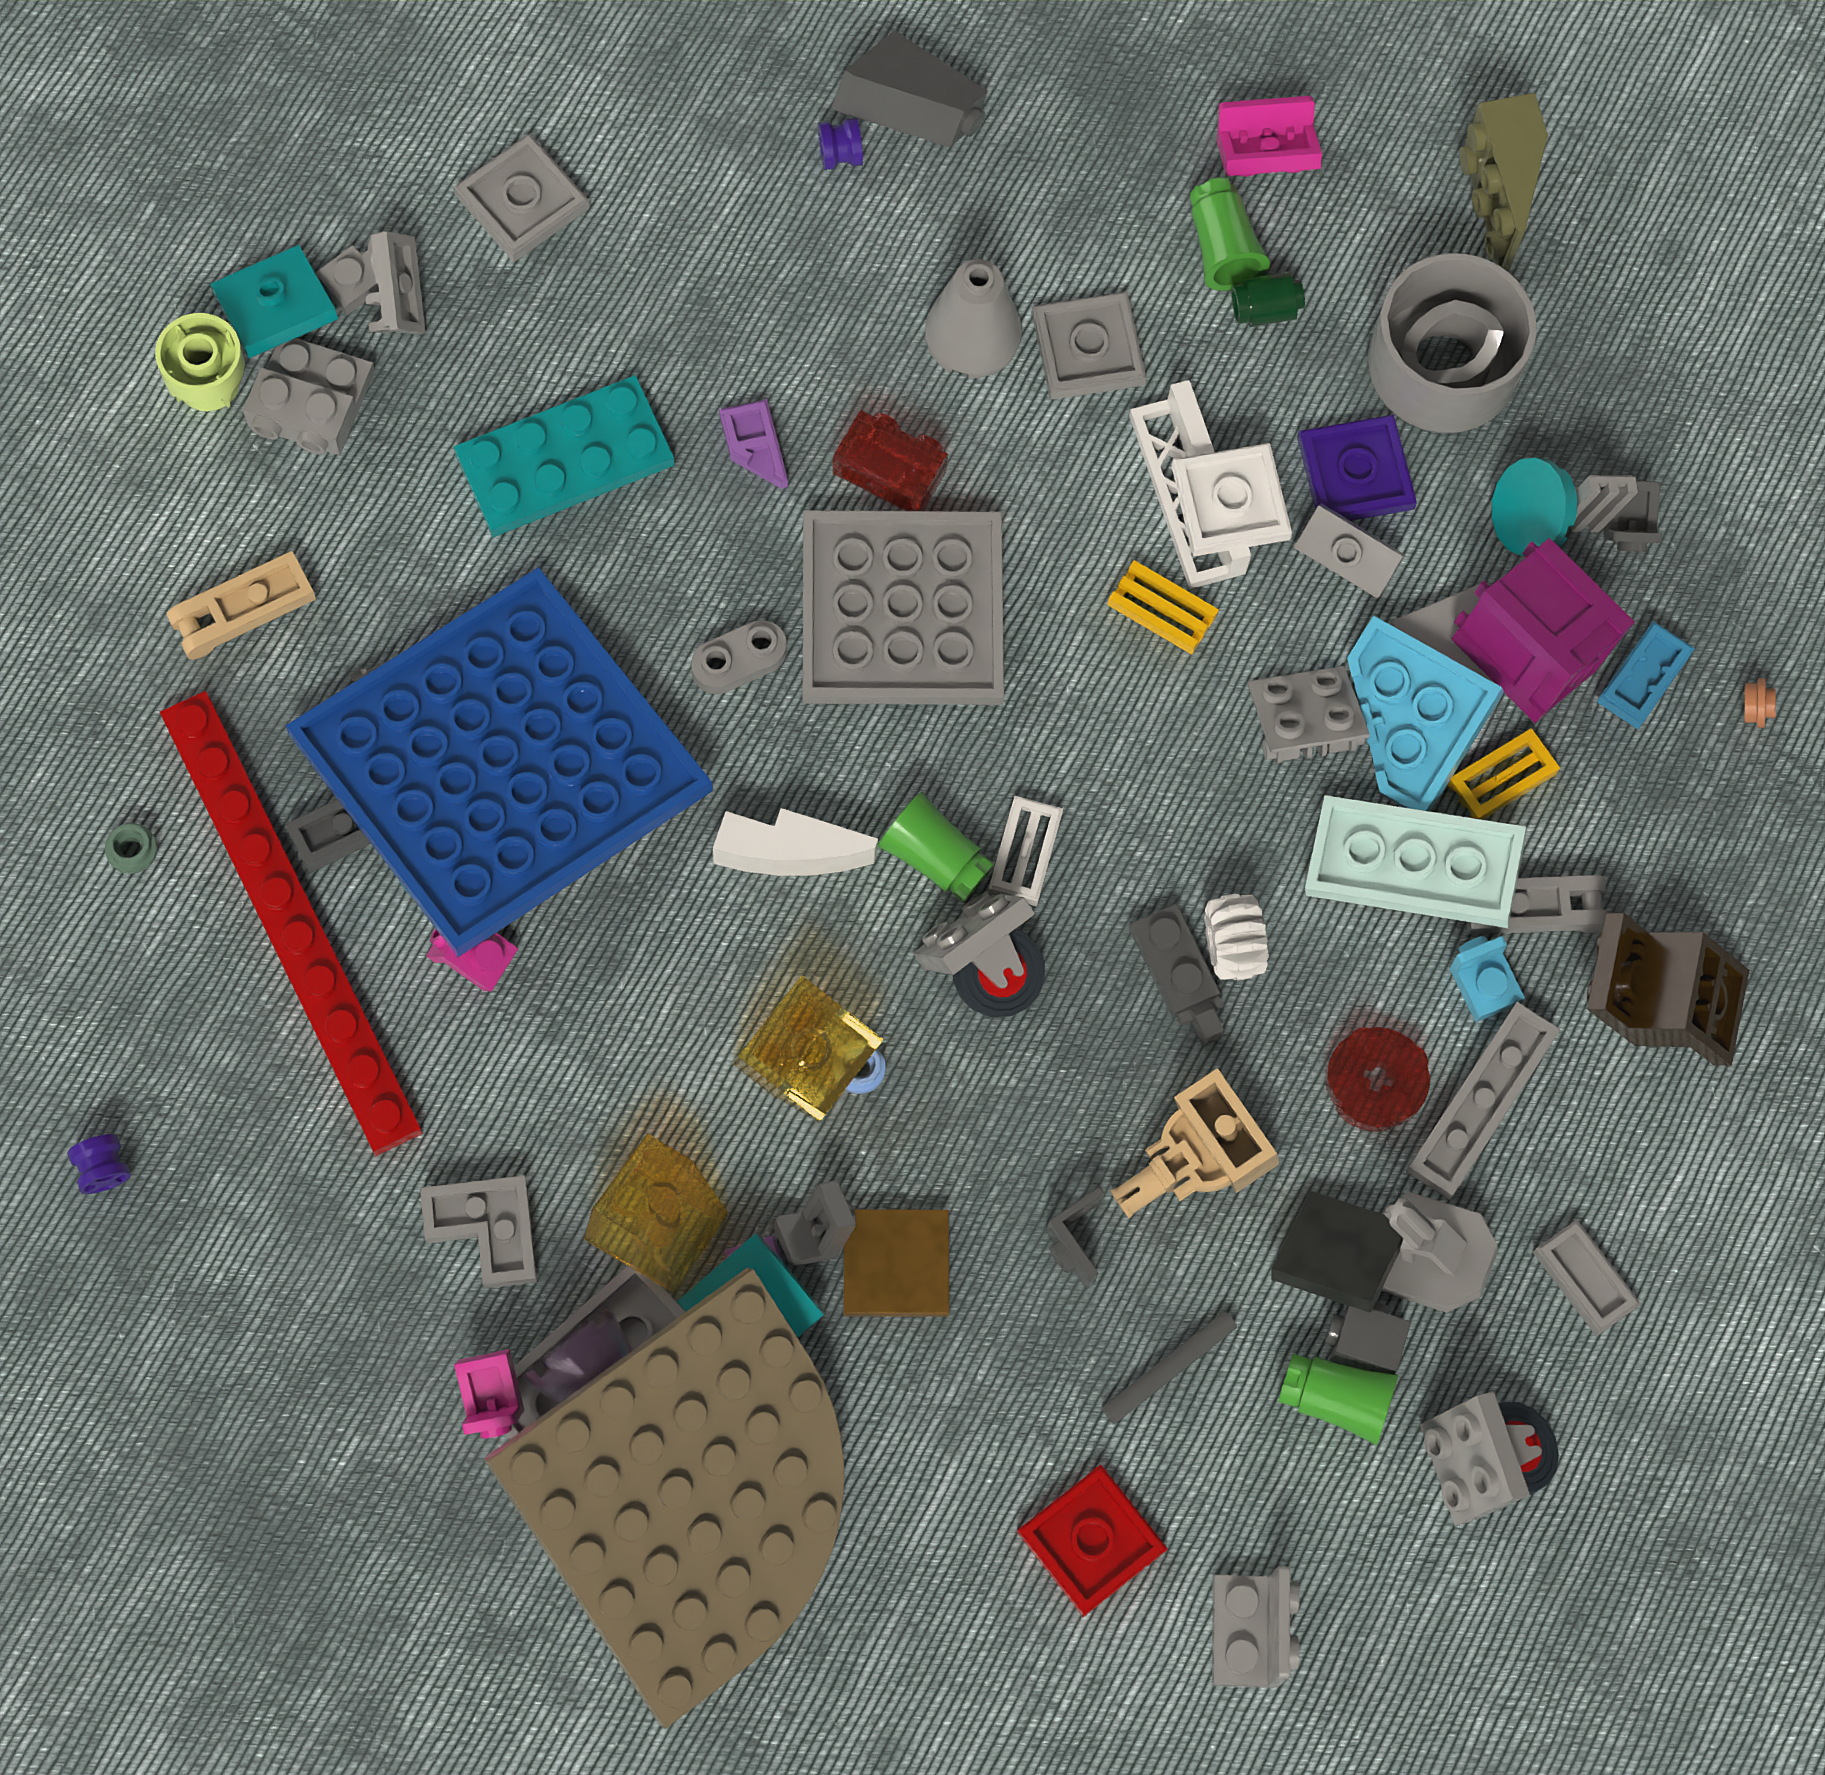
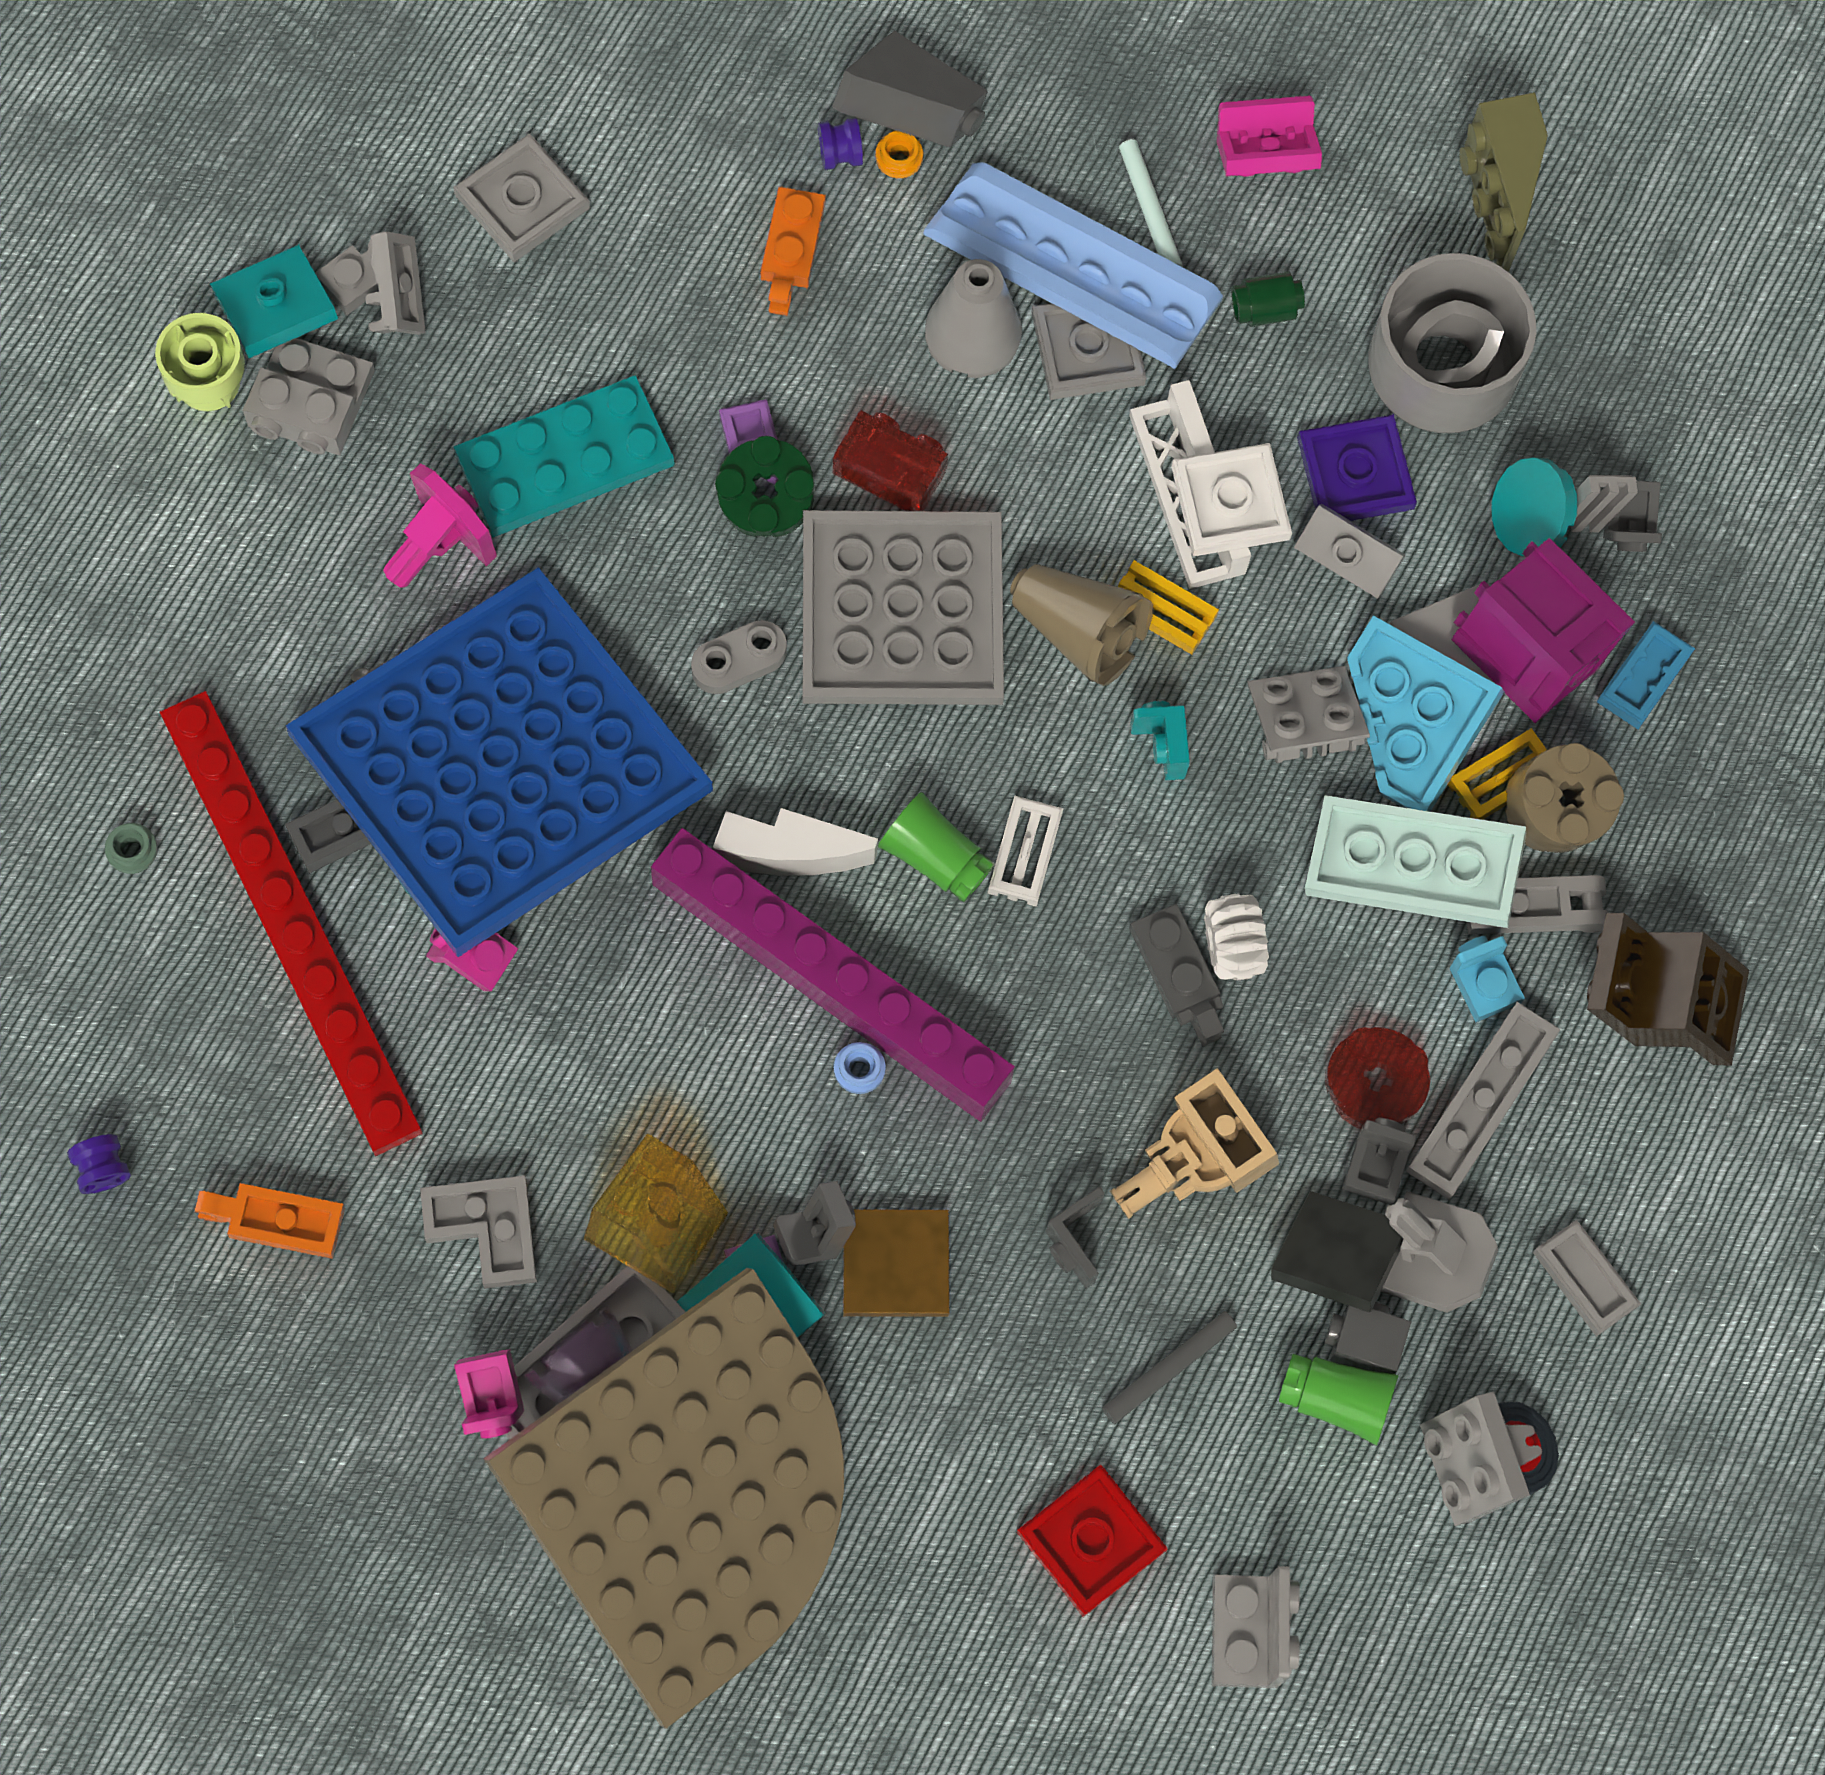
tan plate [167,551,316,660] -> none
clear yellow slope [731,975,884,1122] -> none
light grey plate [913,892,1045,1017] -> none
bright green plant [1190,178,1270,291] -> none
nougat plate [1745,678,1776,728] -> none
none -> orange plate [195,1183,345,1259]
none -> dark pink piece [384,463,497,588]
none -> magenta brick [651,828,1015,1122]
none -> dark green plate [715,435,815,538]
none -> orange plate [761,187,826,316]
none -> light orange plate [875,131,923,178]
none -> light blue plate [923,162,1223,369]
none -> dark tan cone [1010,564,1153,686]
none -> light aqua bar [1119,139,1183,267]
none -> teal bracket [1130,701,1190,780]
none -> dark grey bracket [1342,1118,1416,1205]
none -> dark tan brick [1506,743,1624,853]

